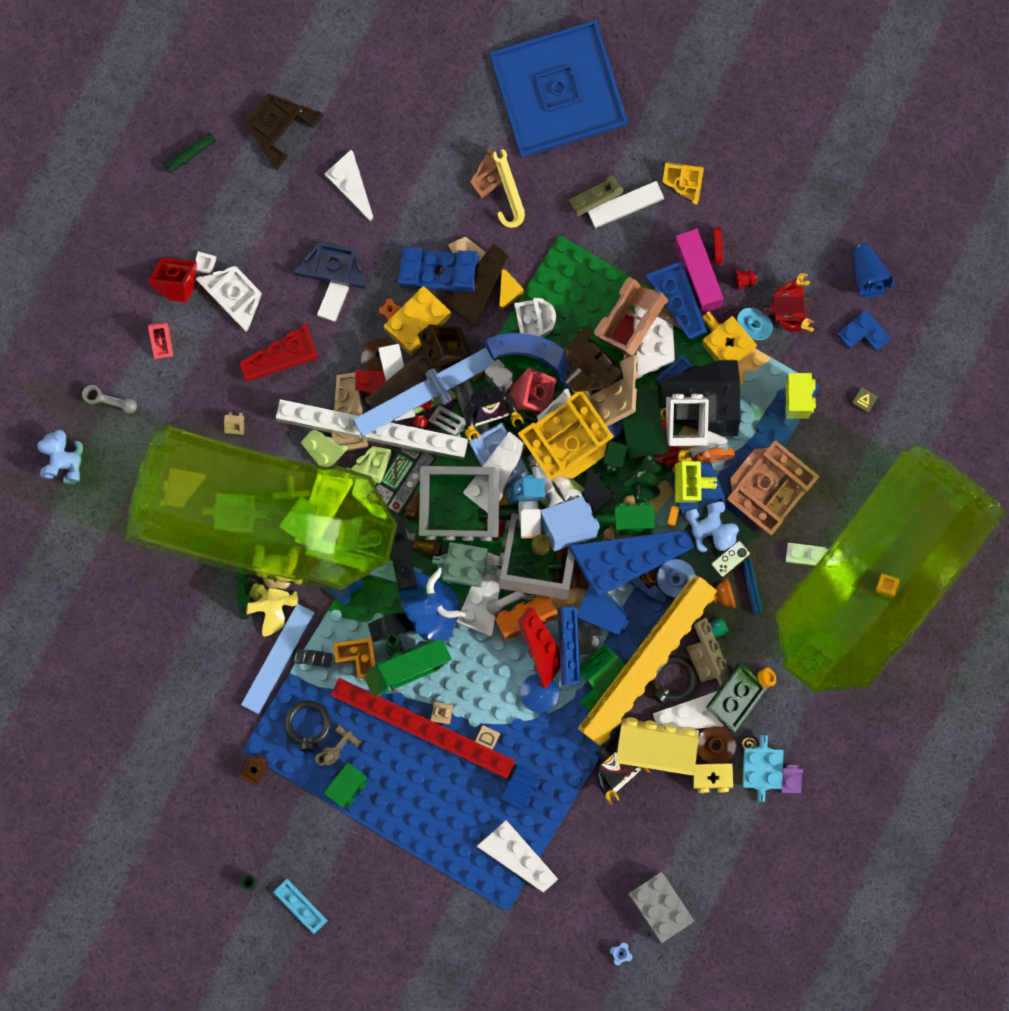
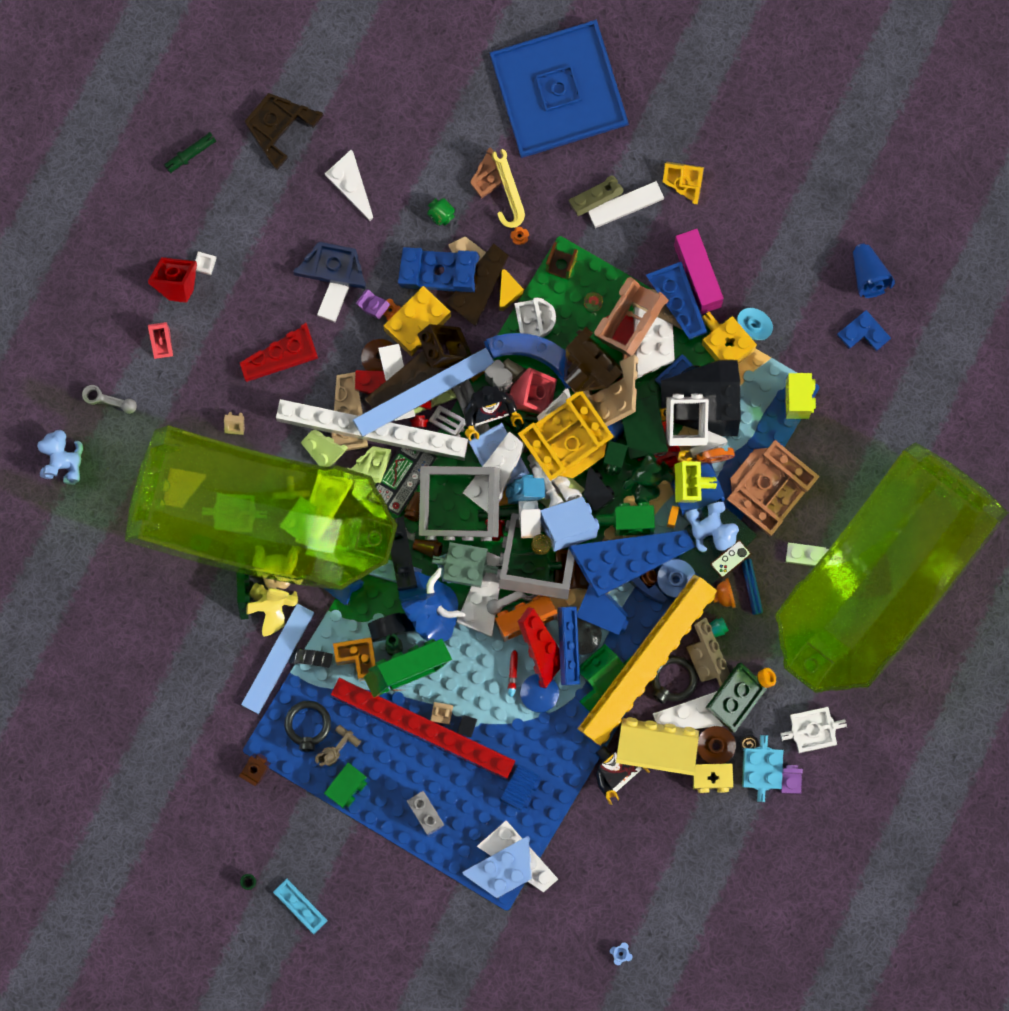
white wing [196,266,262,332] -> none
sand blue axle [425,368,452,405] -> none
tan tile [475,725,500,750] -> none
light grey brick [628,872,694,944] -> none
red tile [713,227,723,264] -> none
red brick [735,269,757,290] -> none
torso [762,273,814,333] -> none
olive tile [852,387,878,414] -> none
light orange tile [875,574,900,598] -> none
none -> medium lavender bracket [356,289,390,320]
none -> light grey hinge [407,791,444,836]
none -> green head [427,198,455,226]
none -> black slope [457,715,477,738]
none -> light blue wing [462,836,532,898]
none -> dark tan cone [503,358,527,383]
none -> red piece [507,650,518,697]
none -> orange plate [510,227,529,245]
none -> reddish brown piece [546,241,578,280]
none -> clear yellow tile [584,292,603,312]
none -> white plate [780,707,847,753]

